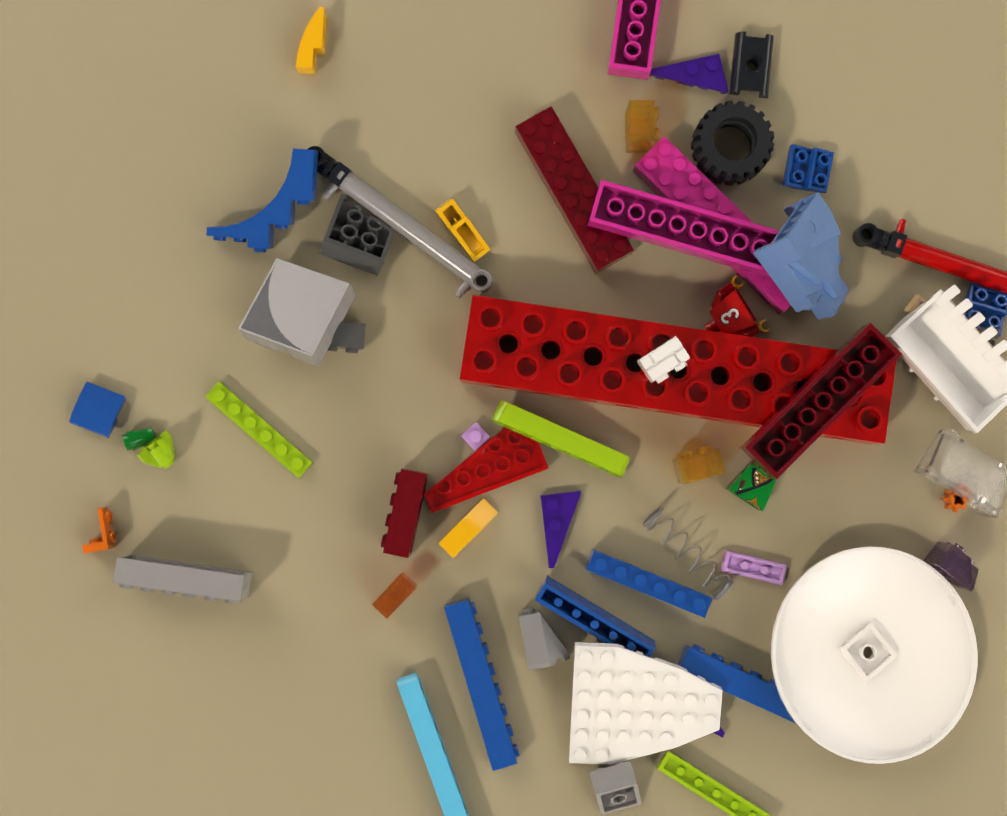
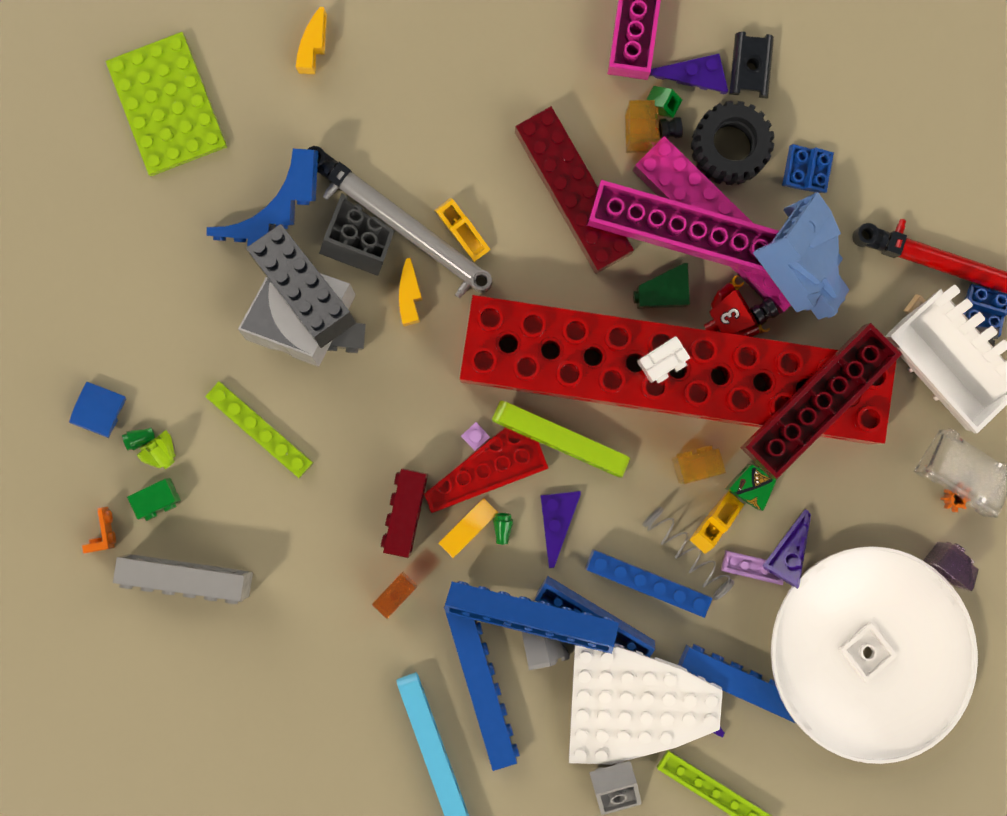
none -> lime plate [105,32,227,176]
none -> green brick [127,478,181,521]
none -> brick [246,224,356,348]
none -> yellow slope [399,258,422,326]
none -> blue brick [445,581,619,654]
none -> green cone [493,513,513,545]
none -> dark green slope [633,263,690,309]
none -> green brick [644,86,682,118]
none -> black wheel [659,117,683,139]
none -> yellow slope [689,491,744,554]
none -> black wheel [750,297,779,326]
none -> dark purple wing [763,509,811,589]

